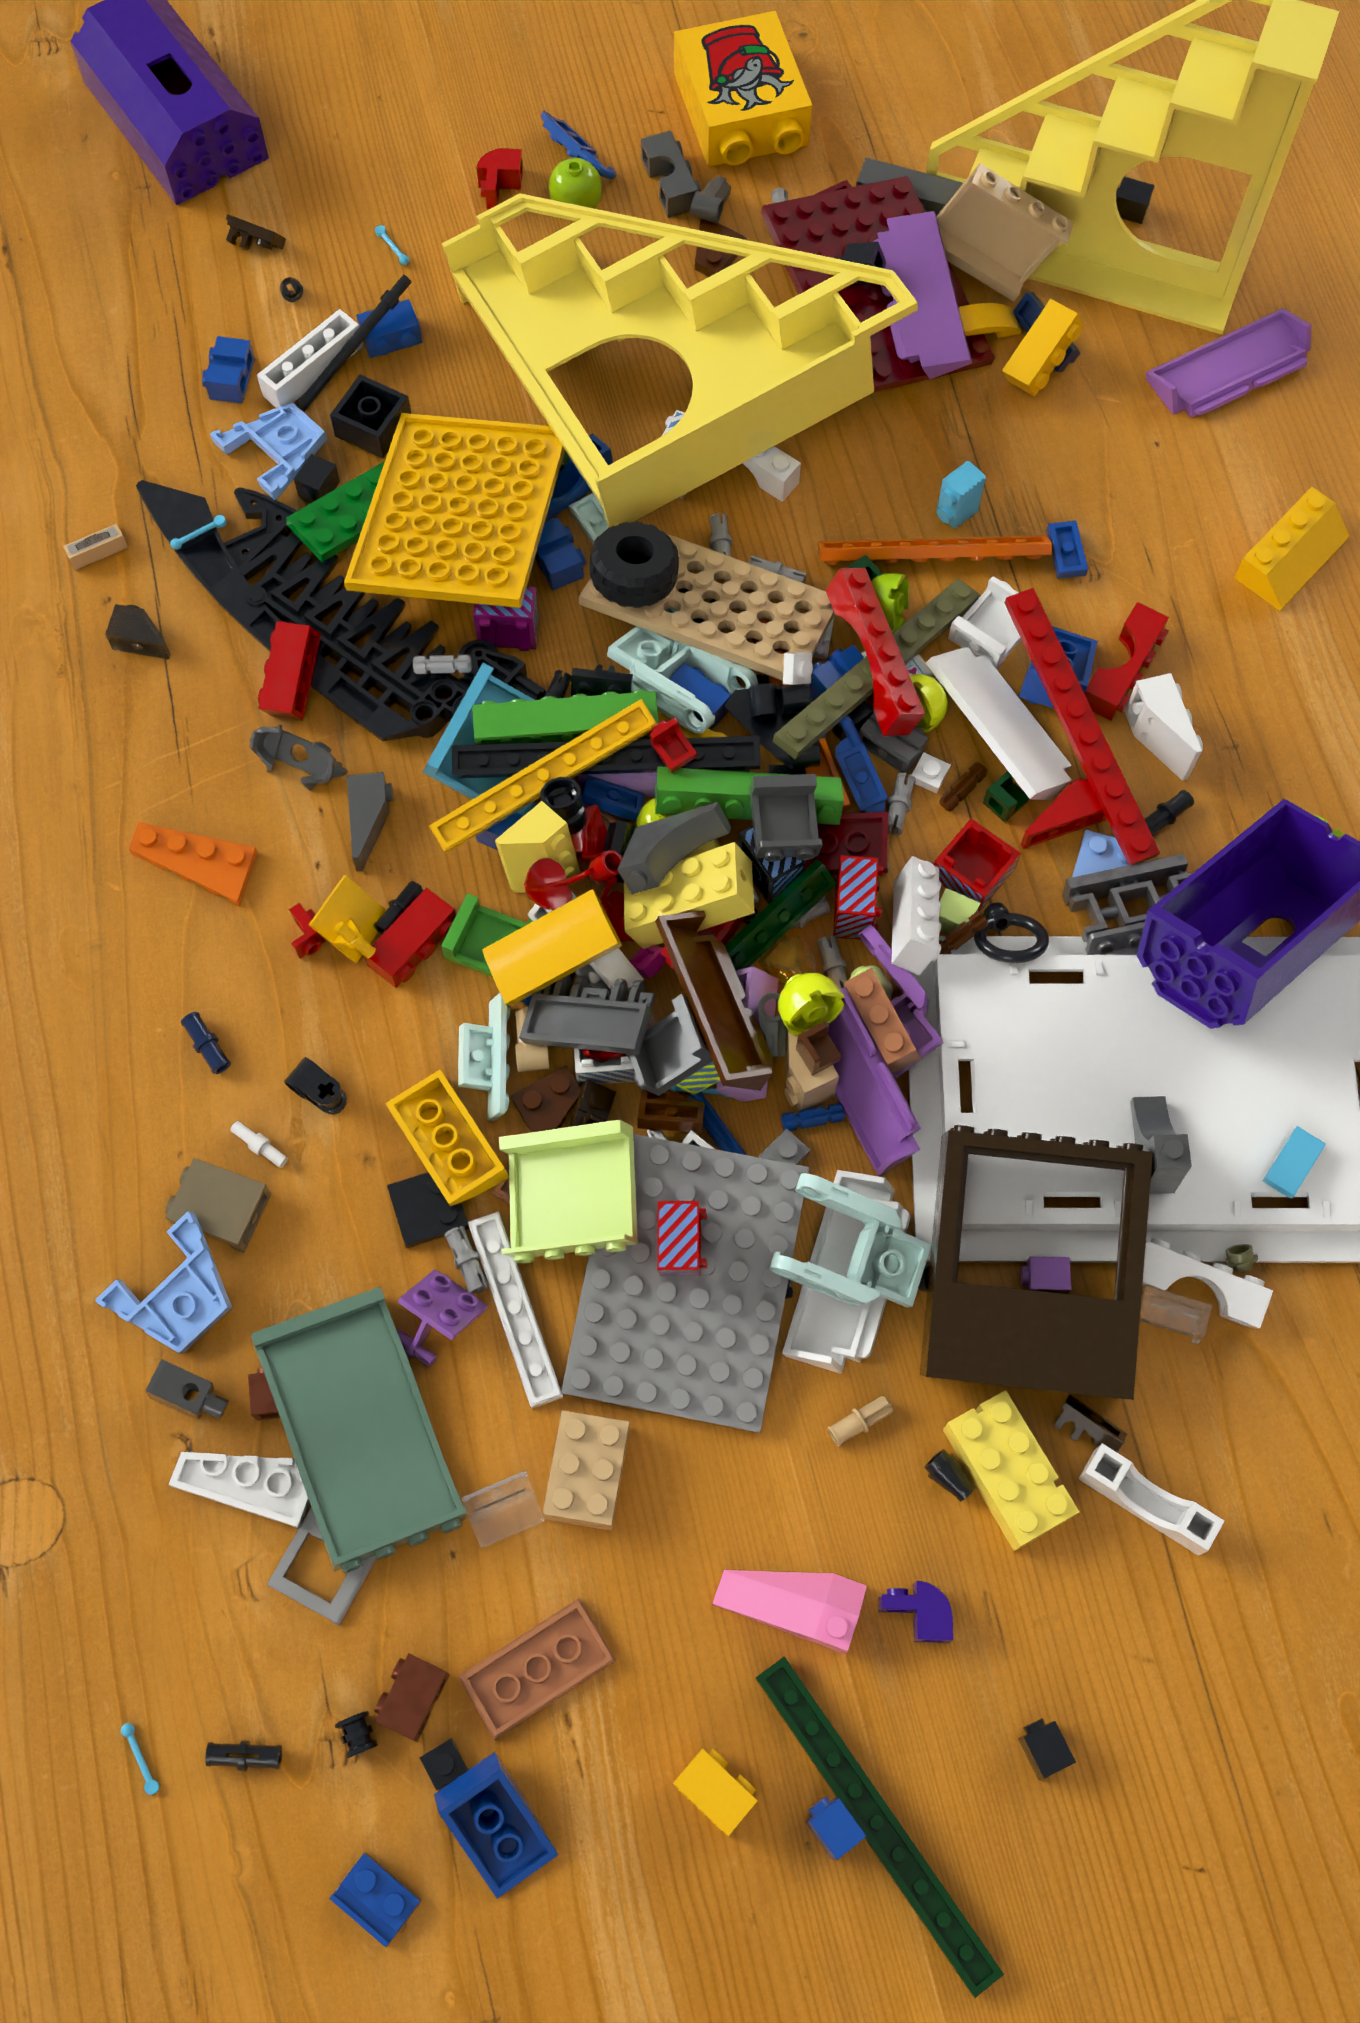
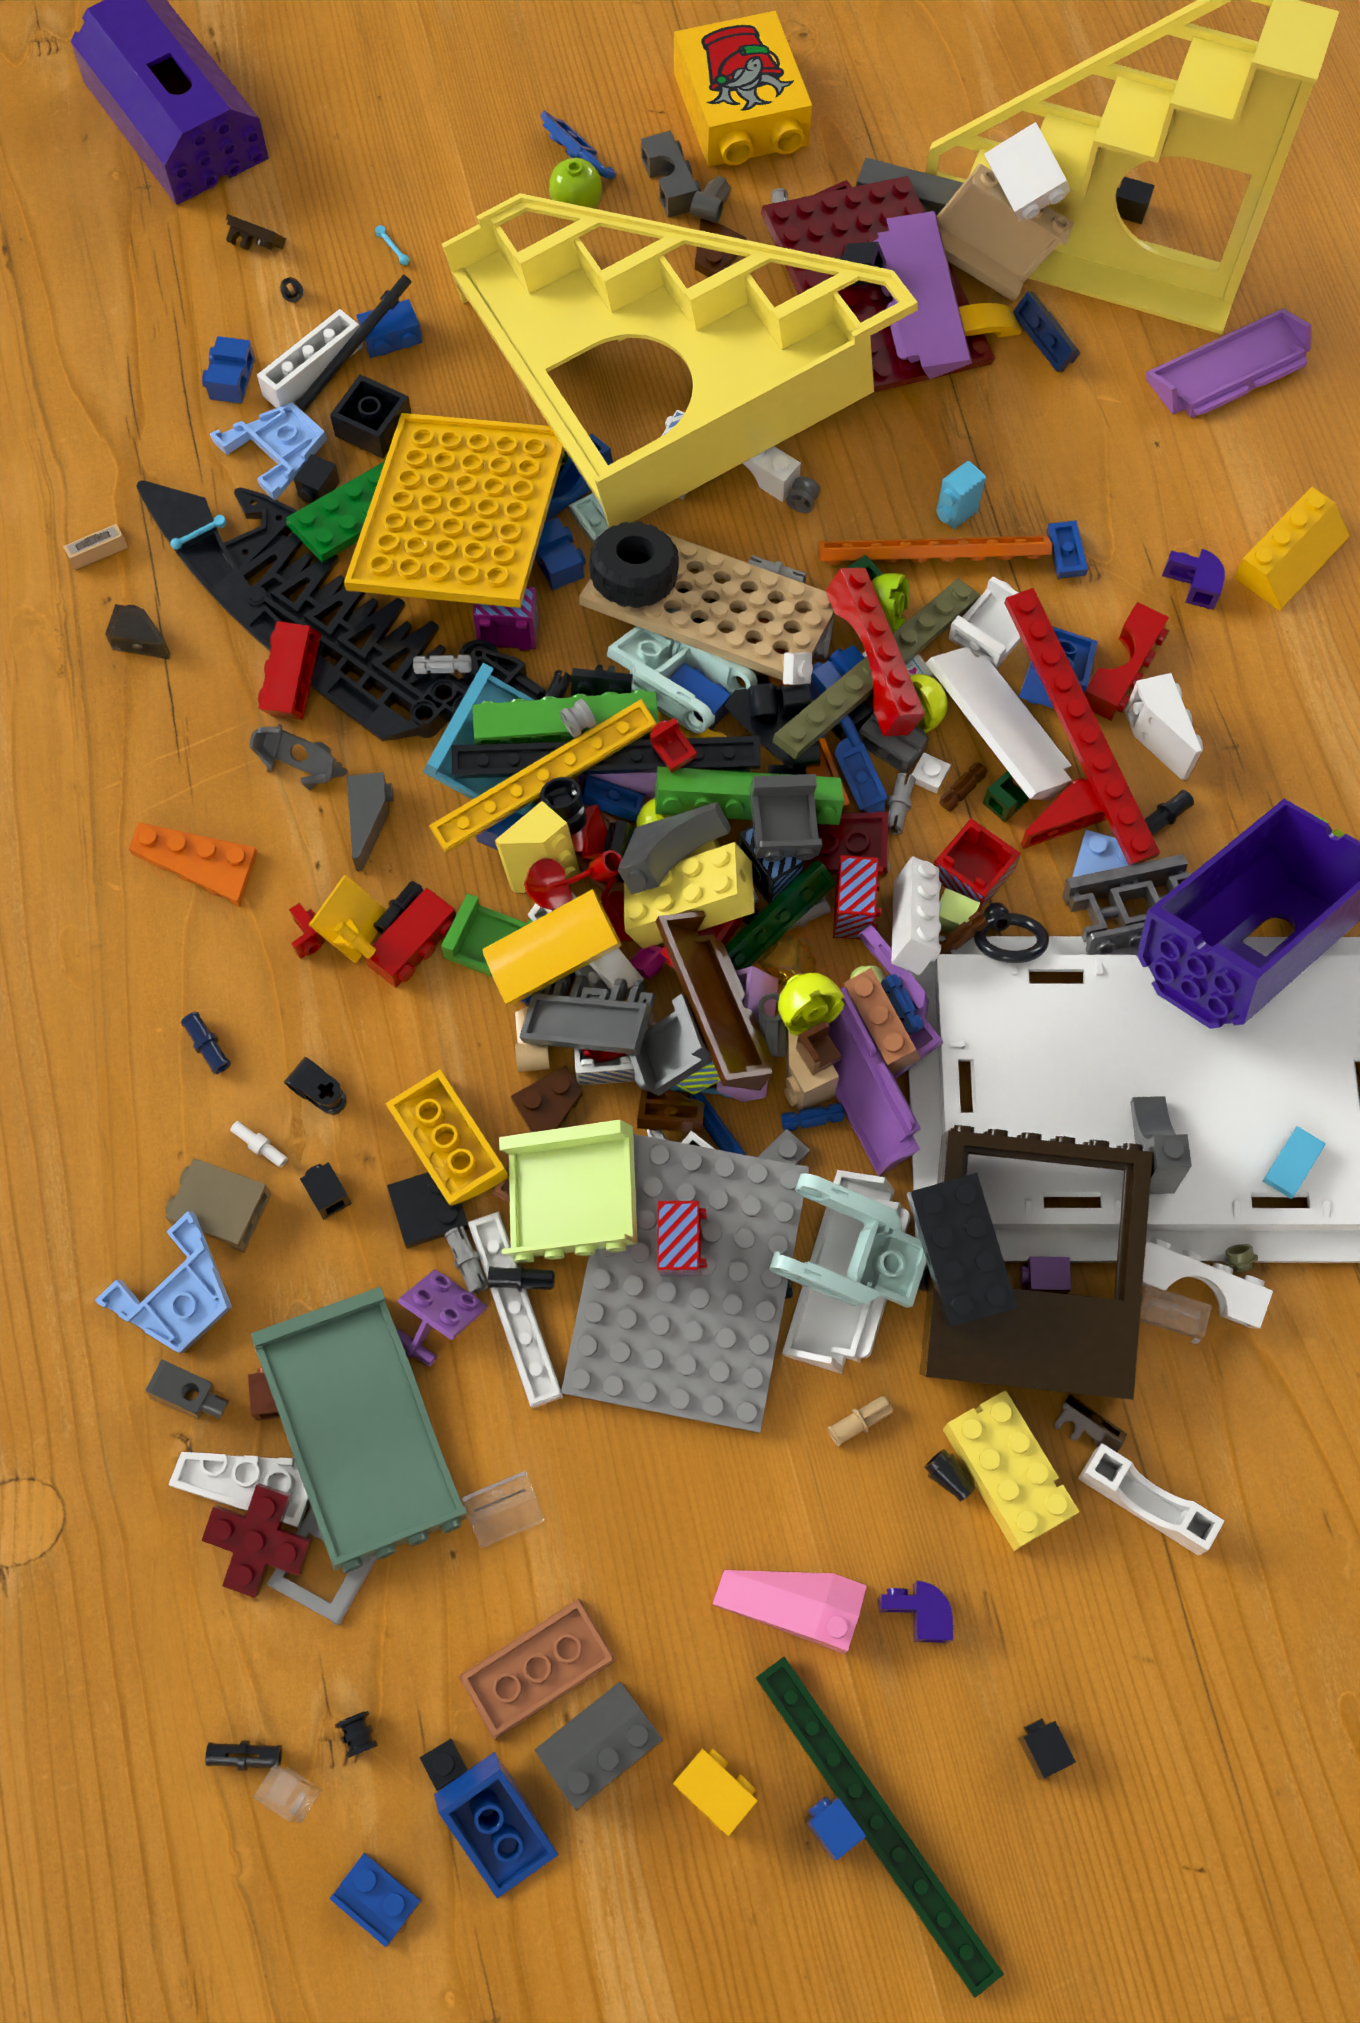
medium azure hinge [121,1723,160,1795] -> none
copper brick [374,1653,450,1742] -> none
light aqua bracket [458,993,510,1121] -> none
red brick [476,148,523,209] -> none
tan brick [543,1410,630,1531] -> none
dark brown plate [569,1080,616,1127] -> none
light grey pin [709,513,732,557] -> none
light grey pin [817,935,848,989] -> none
yellow brick [1002,299,1083,397] -> none
none -> dark red plate [201,1484,313,1598]
none -> clear panel [253,1765,322,1823]
none -> black brick [300,1162,352,1220]
none -> black axle [488,1265,555,1292]
none -> dark grey slope [534,1682,663,1811]
none -> light grey wheel [559,699,597,738]
none -> dark grey wheel [786,476,821,513]
none -> blue axle [881,974,924,1034]
none -> black brick [907,1173,1018,1327]
none -> white panel [984,122,1070,222]
none -> dark purple brick [1162,549,1225,610]

